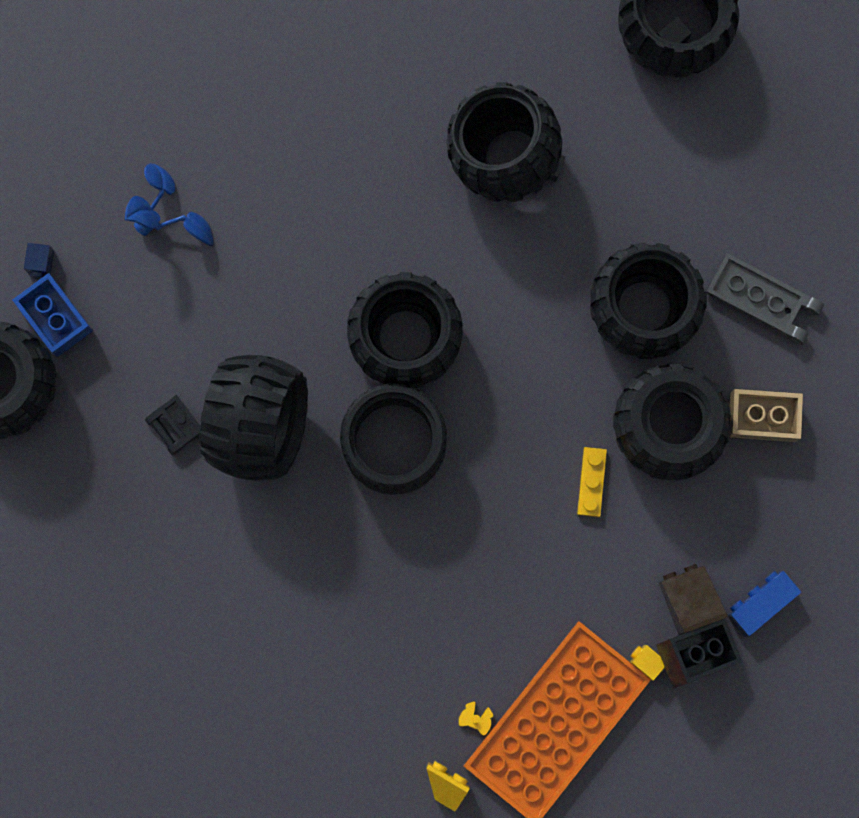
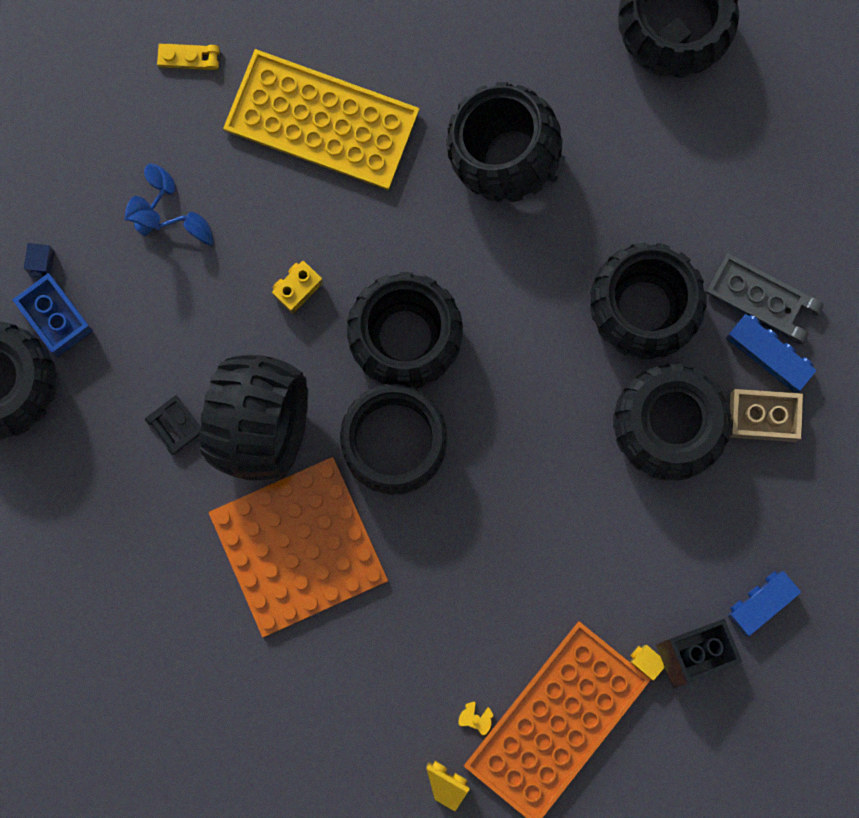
yellow plate [577,447,607,517] -> none
dark brown slope [658,564,728,634] -> none
none -> yellow plate [157,44,220,70]
none -> orange plate [208,457,388,638]
none -> yellow plate [223,49,420,191]
none -> yellow brick [272,261,323,315]
none -> blue brick [726,314,817,393]

